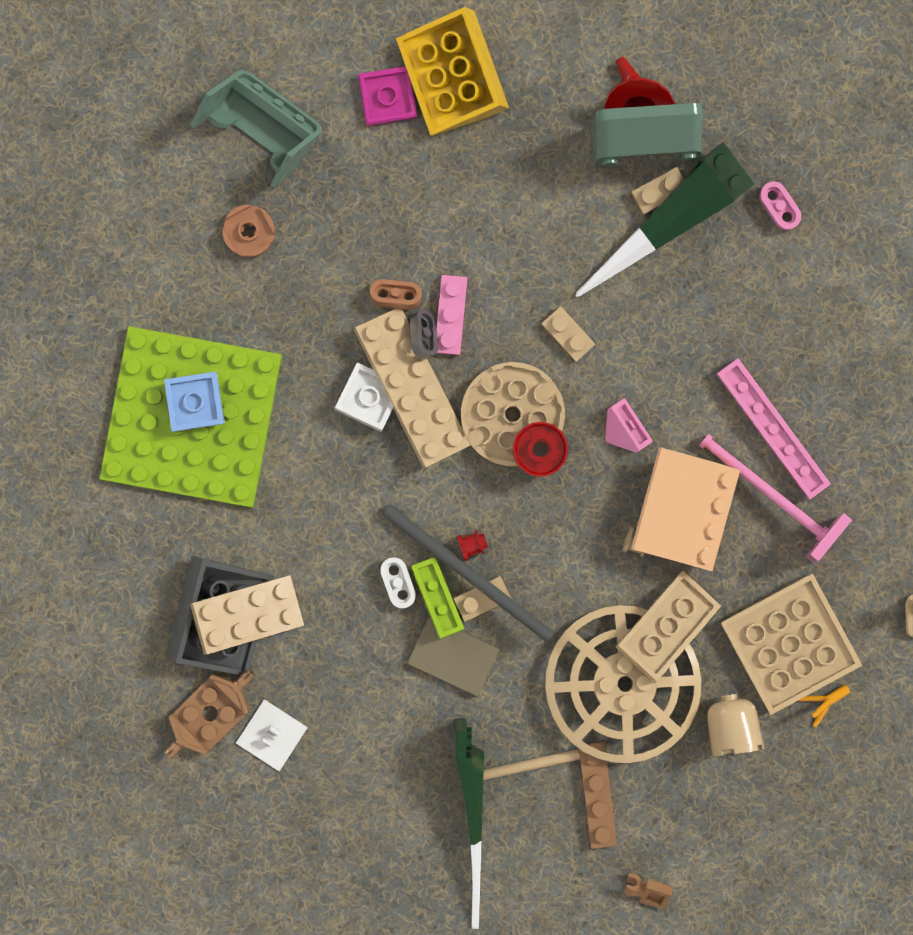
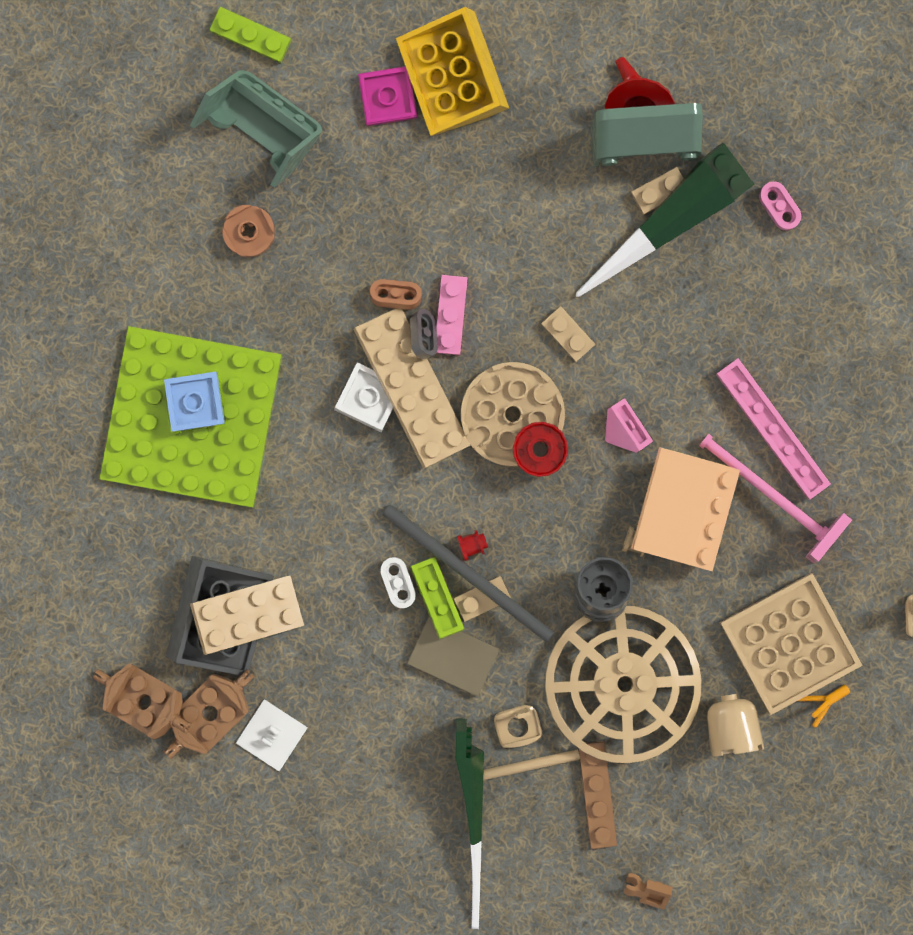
tan plate [615,571,721,683] -> none
none -> medium nougat plate [93,663,192,739]
none -> lime plate [210,7,292,64]
none -> tan piece [494,705,542,748]
none -> dark grey wheel [574,557,632,622]

